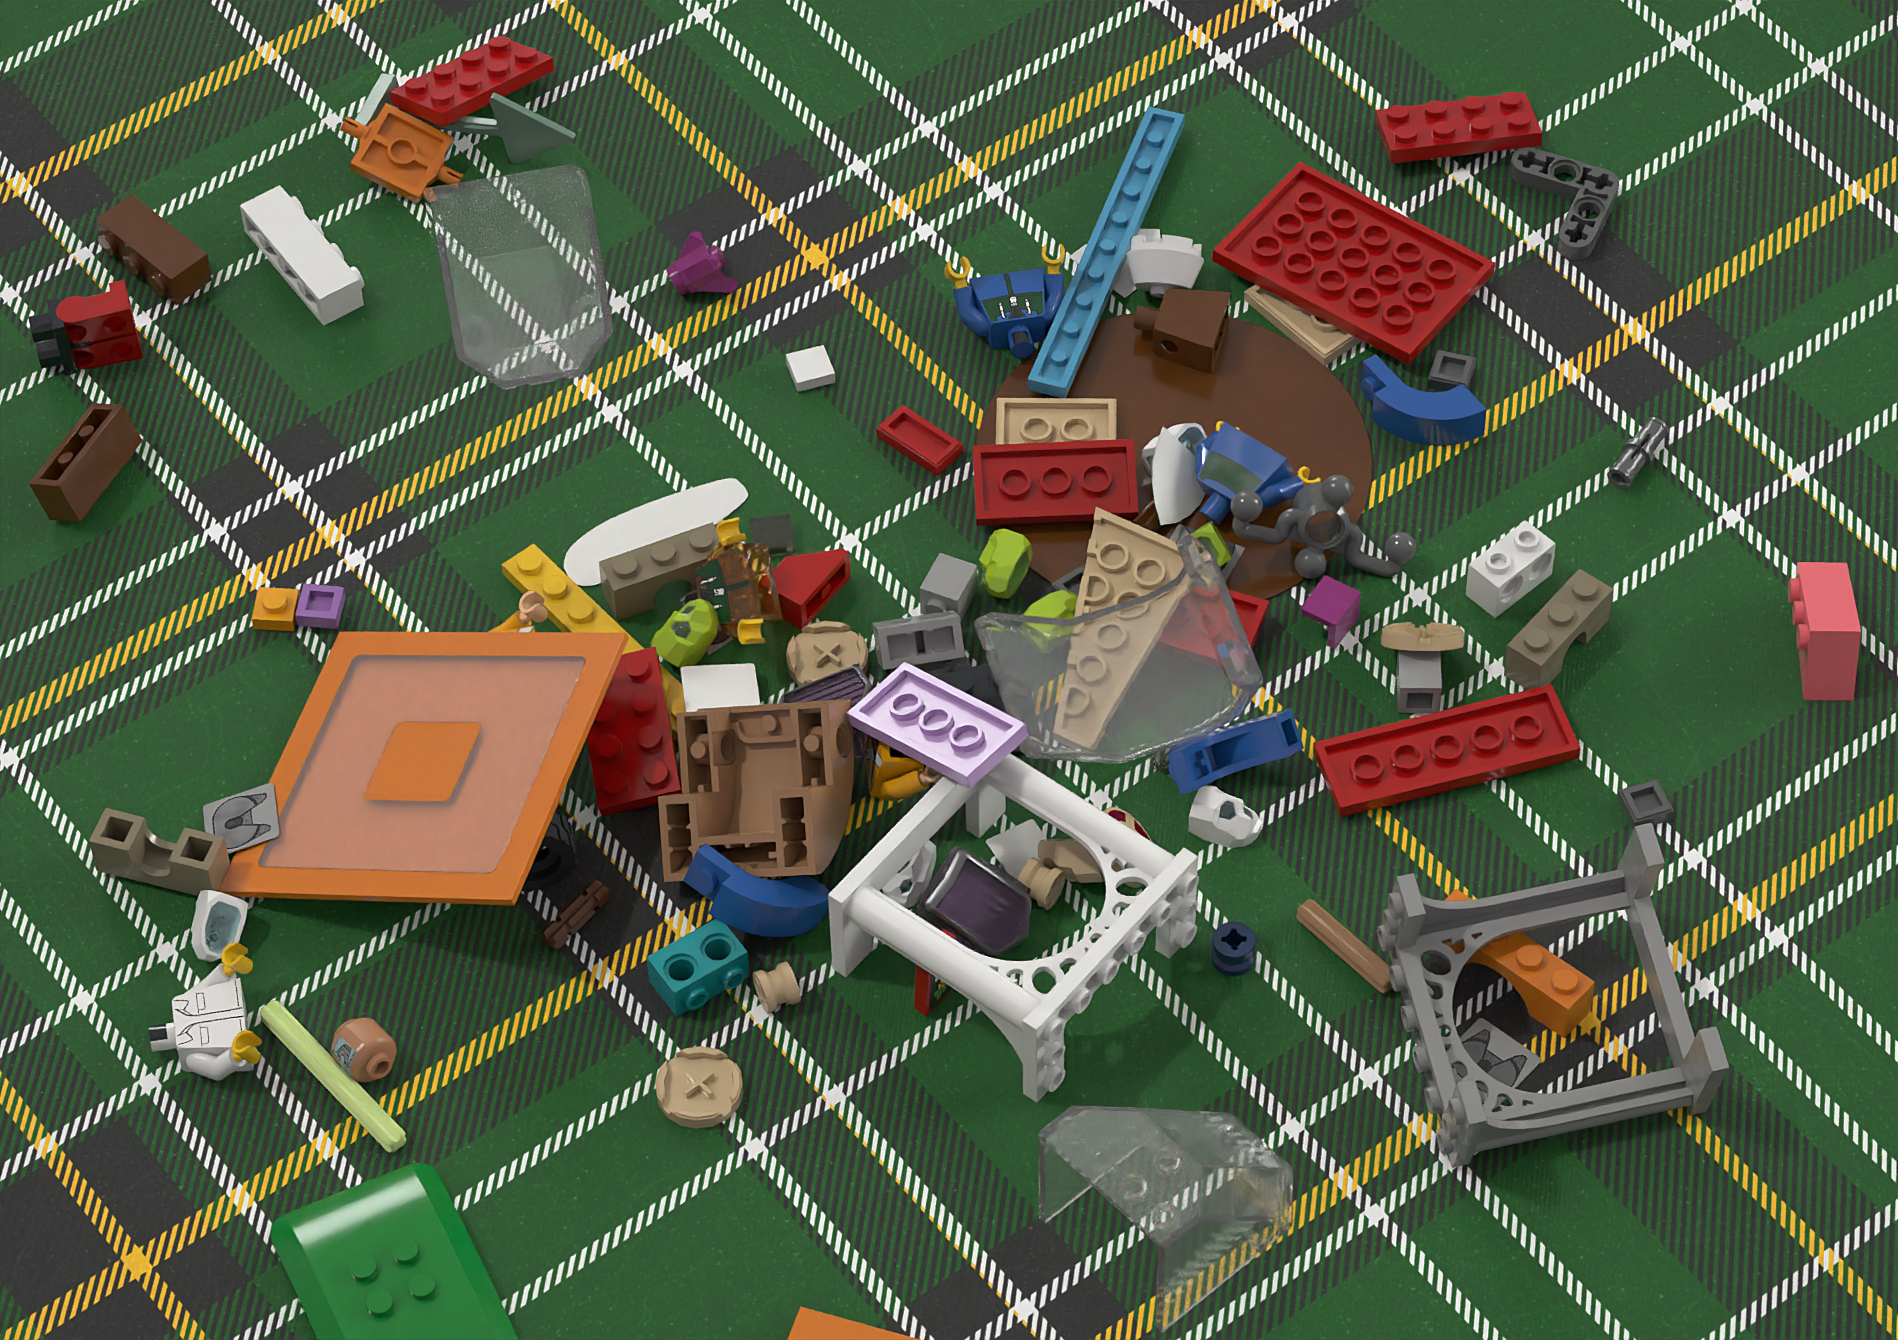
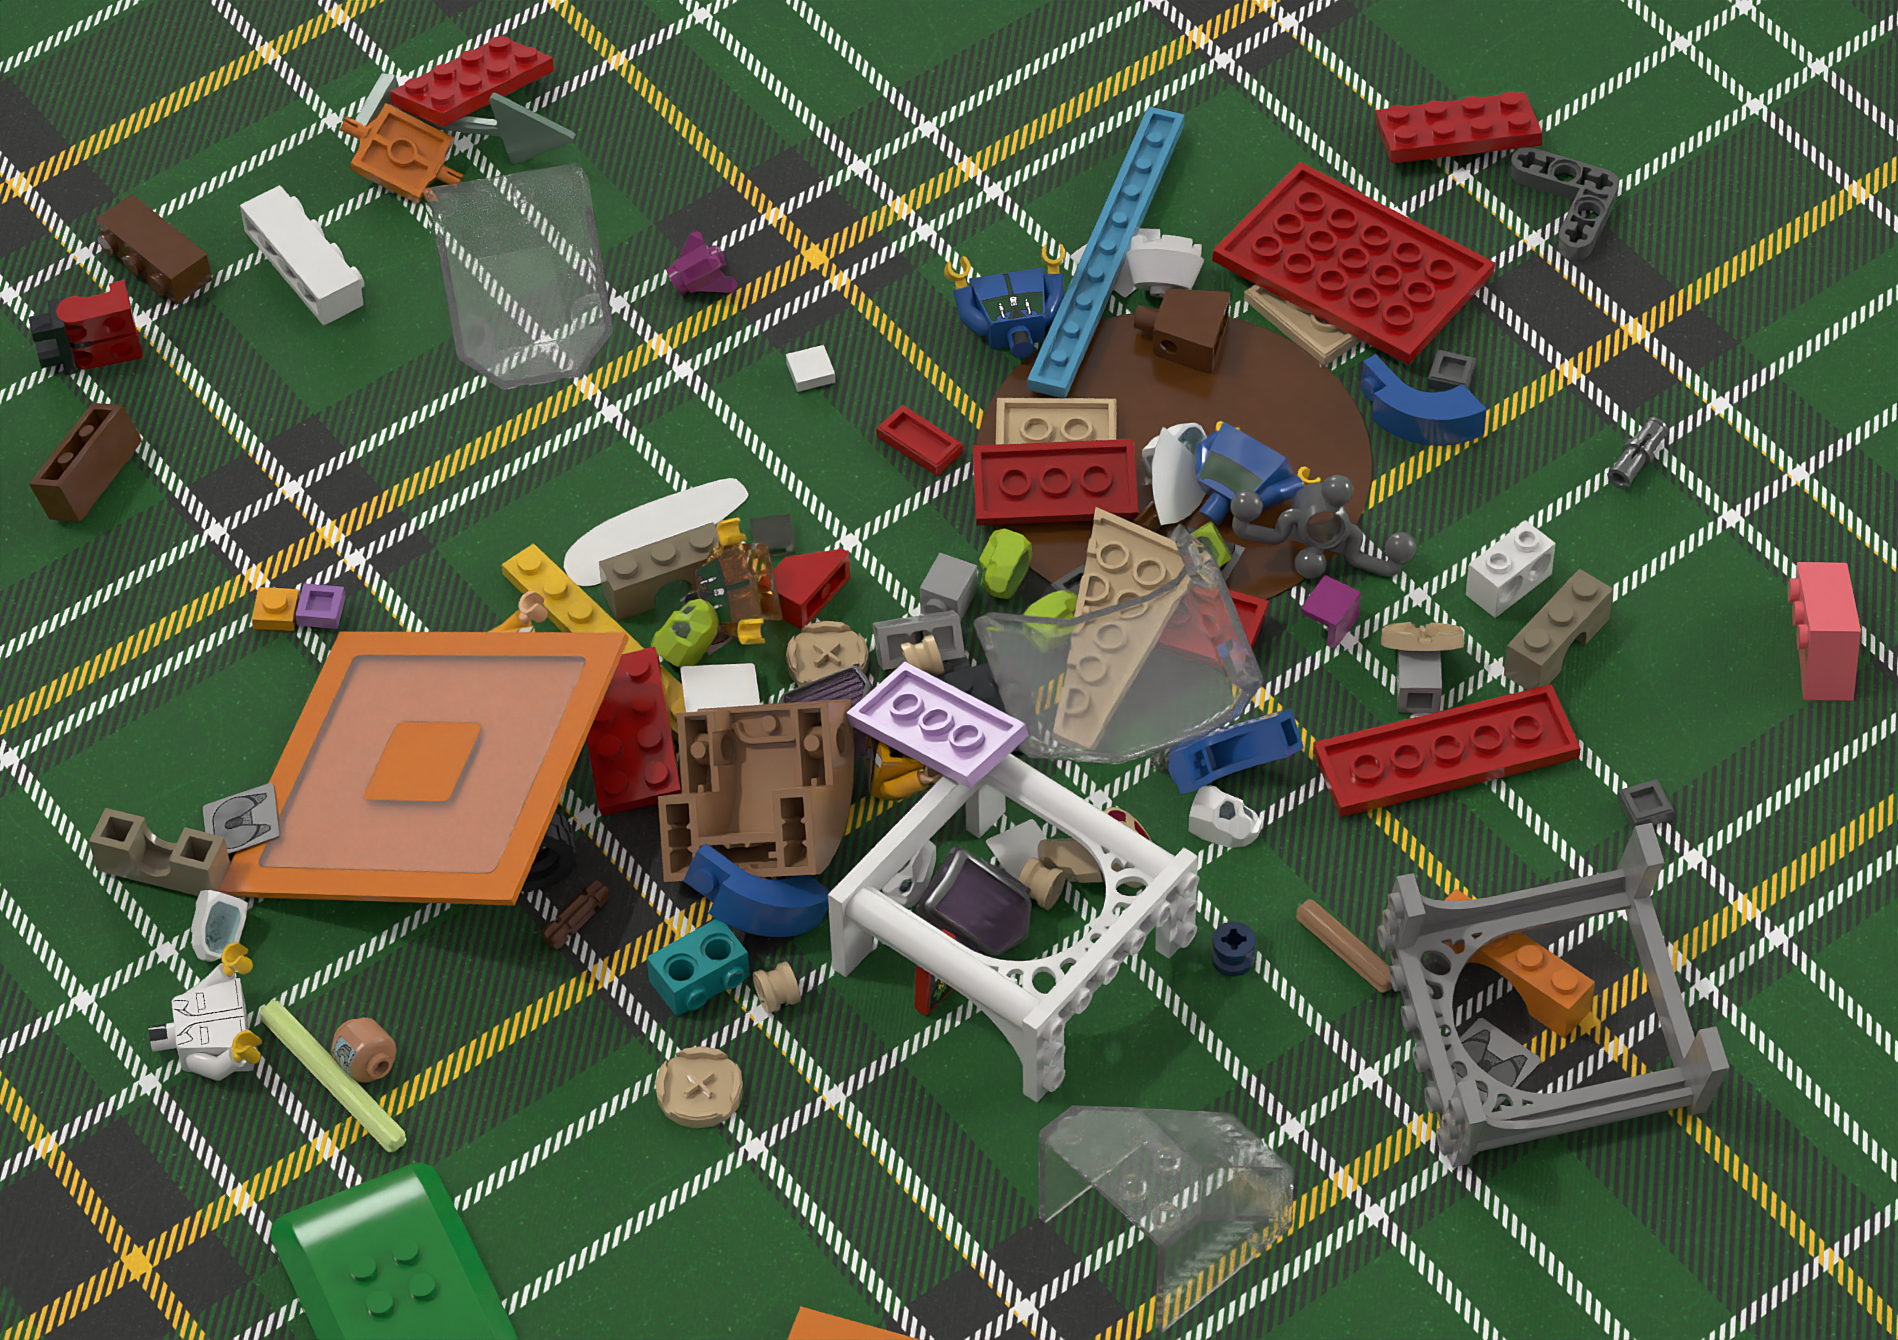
none -> tan wheel [900,635,945,676]

